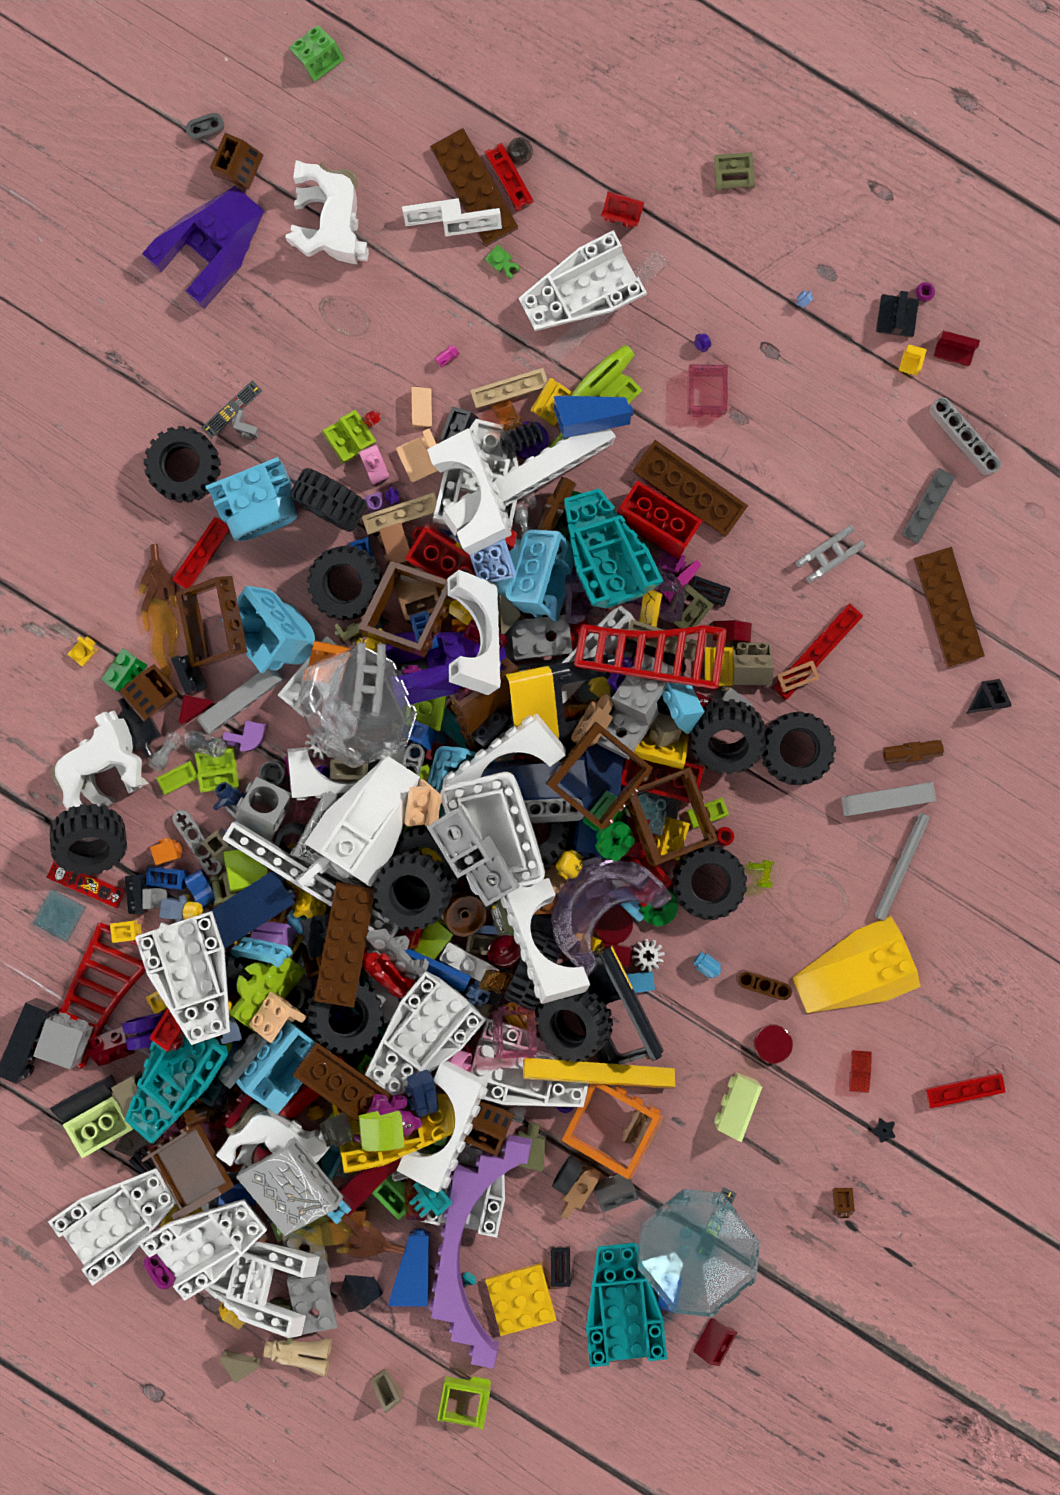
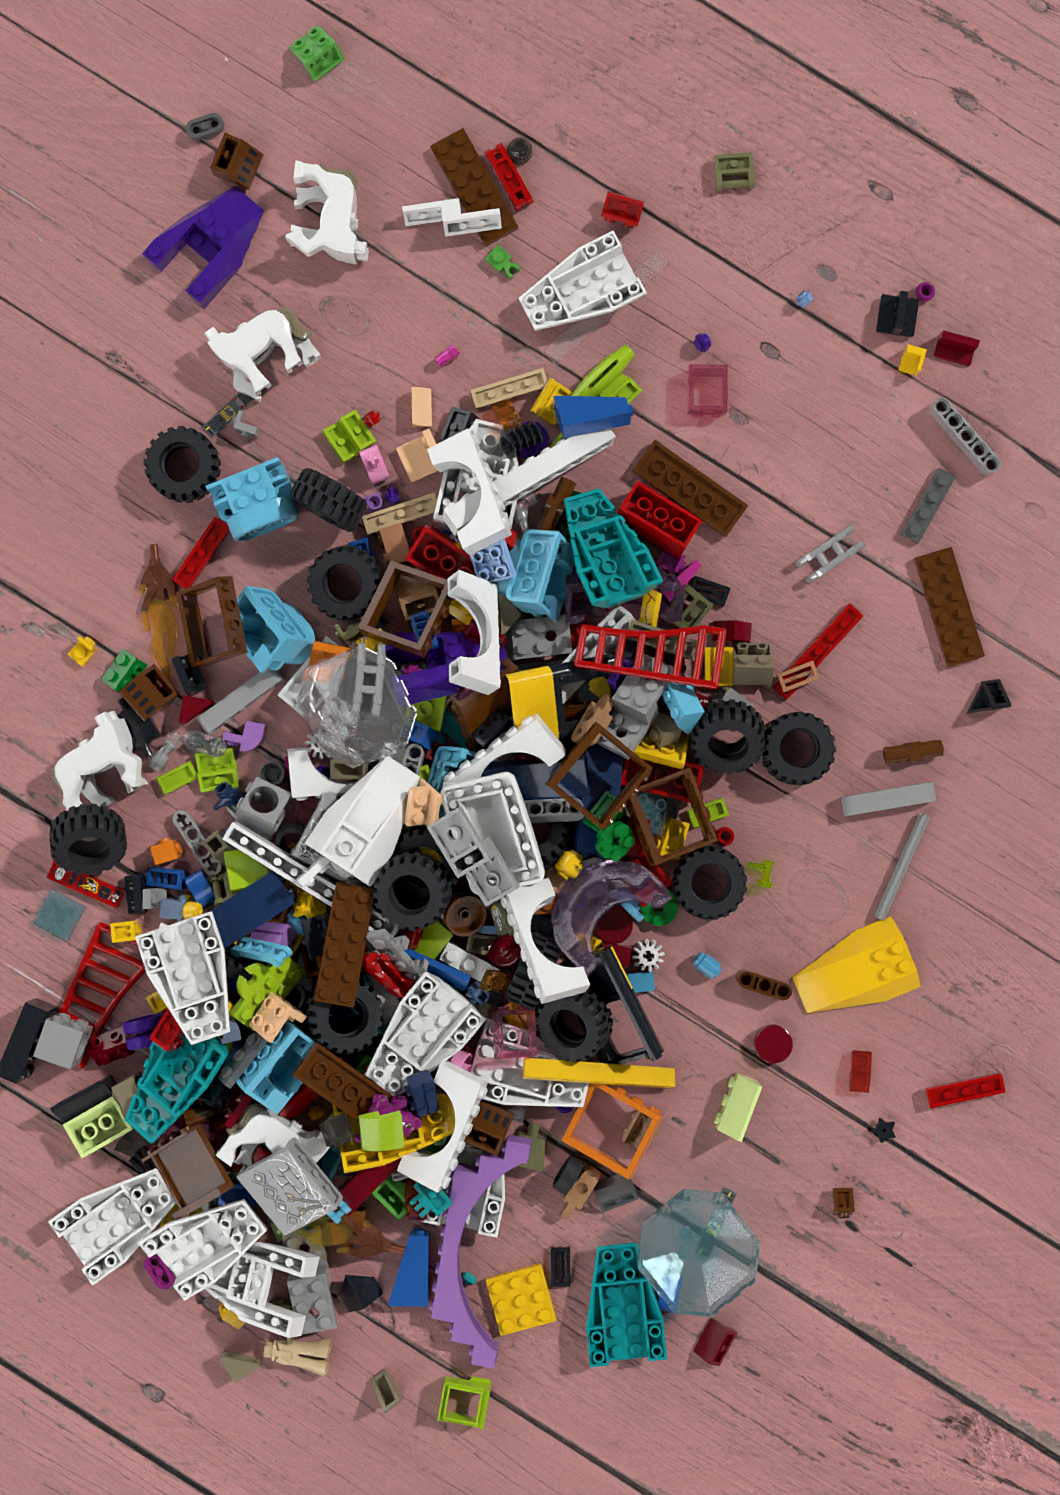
none -> white piece [204,307,322,402]

